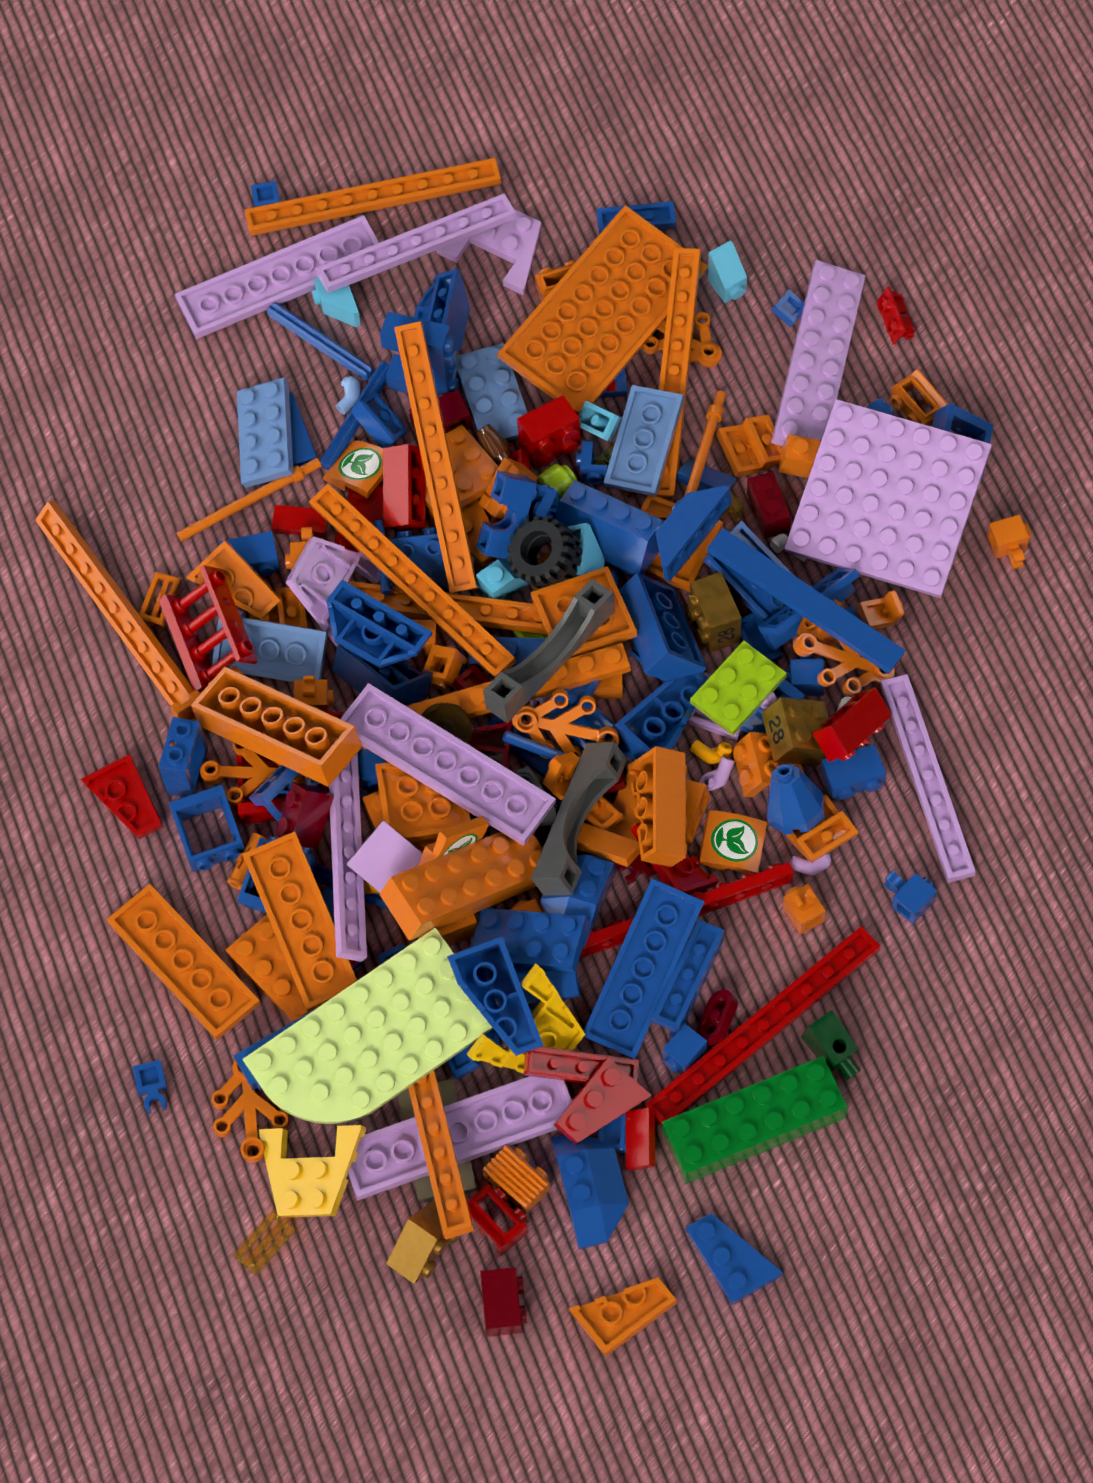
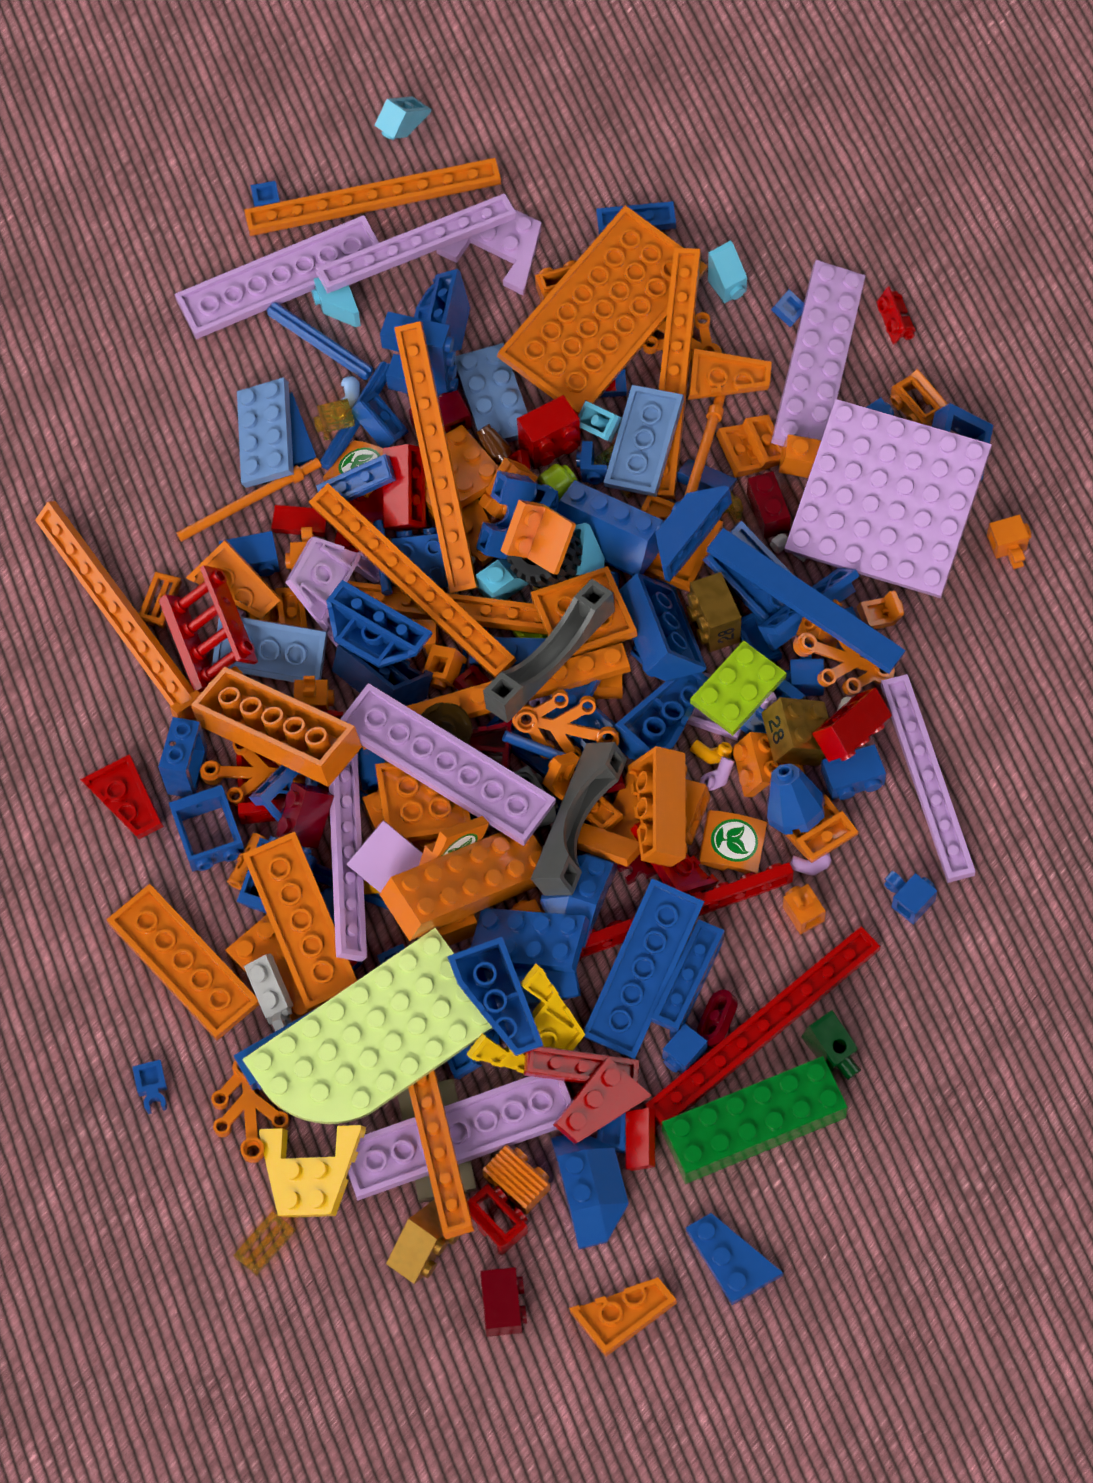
none -> light grey hinge [244,954,294,1031]
none -> clear yellow bracket [313,398,355,441]
none -> blue tile [316,454,396,502]
none -> medium azure slope [374,96,432,140]
none -> orange bracket [500,500,576,575]
none -> orange wing [687,348,772,400]

